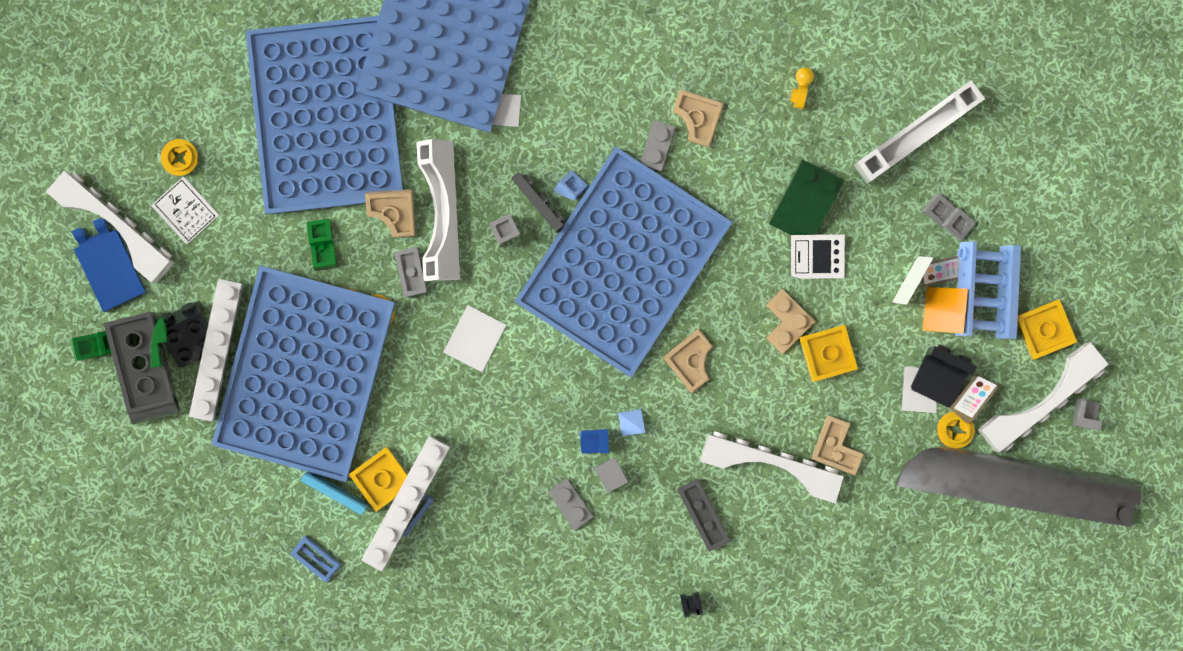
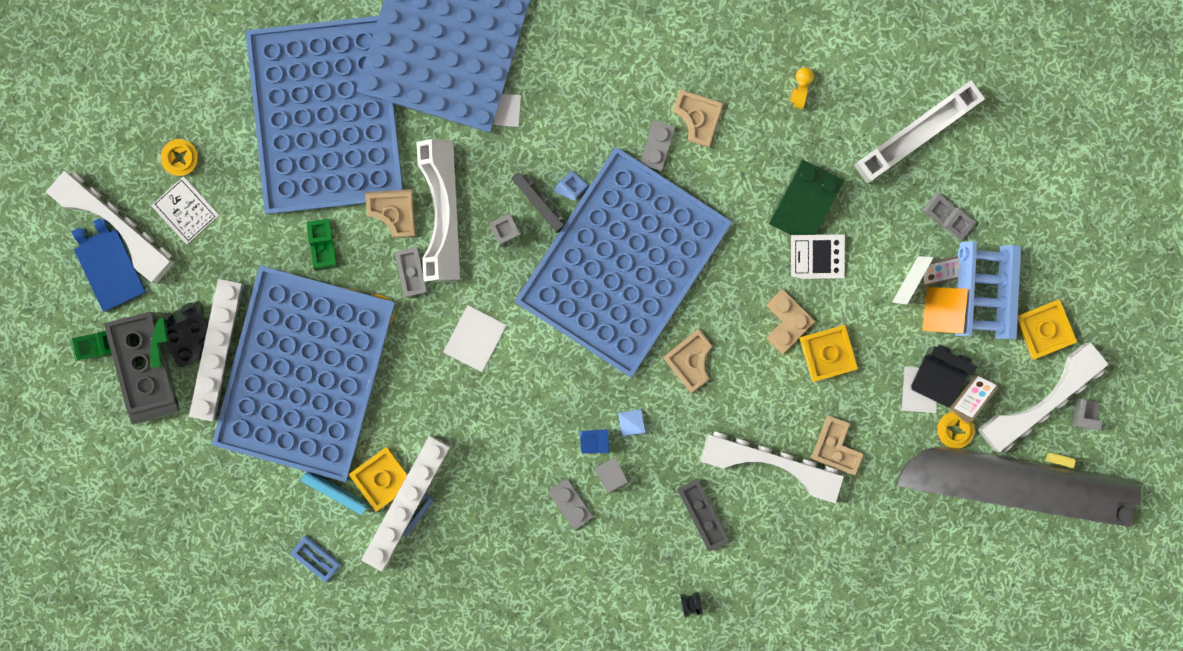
none -> light yellow tile [1045,453,1076,468]

